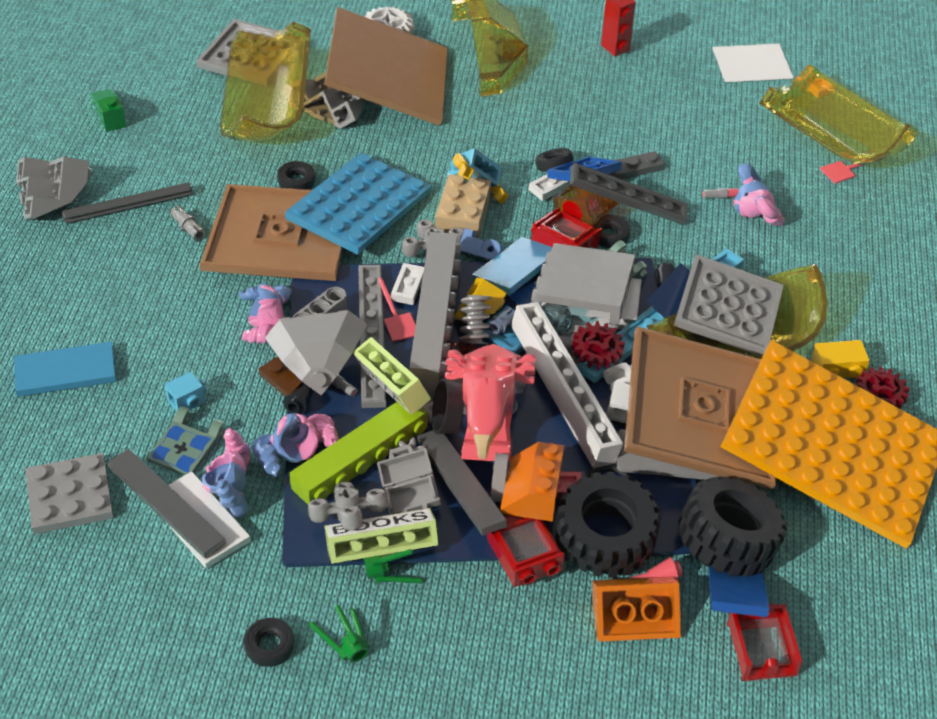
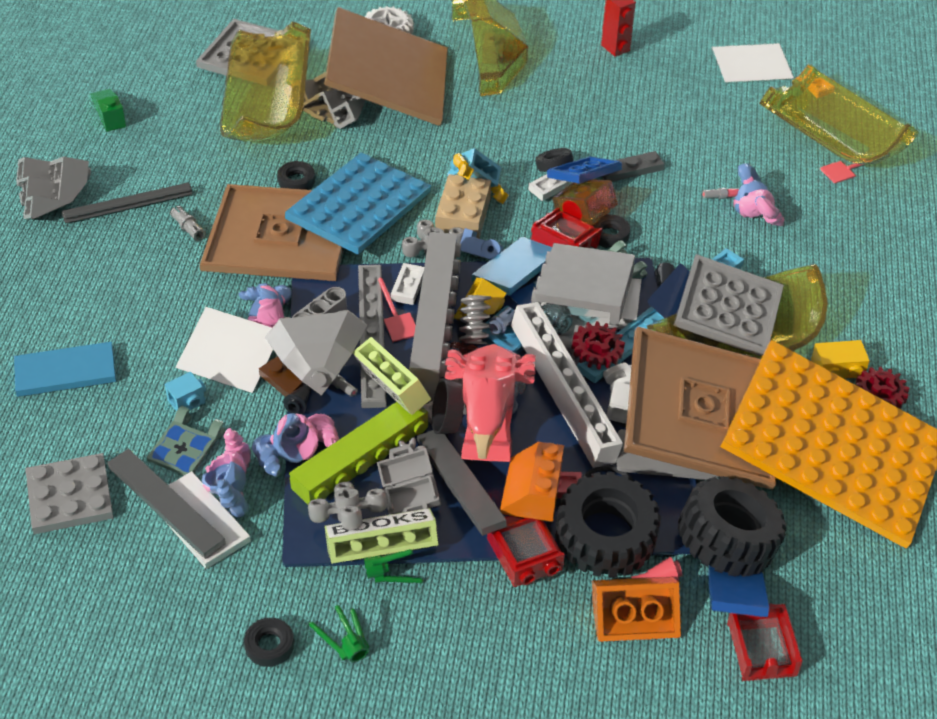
light grey beam [491,453,509,503] -> none
dark grey tile [570,163,687,225] -> none
none -> white sticker [175,307,273,393]

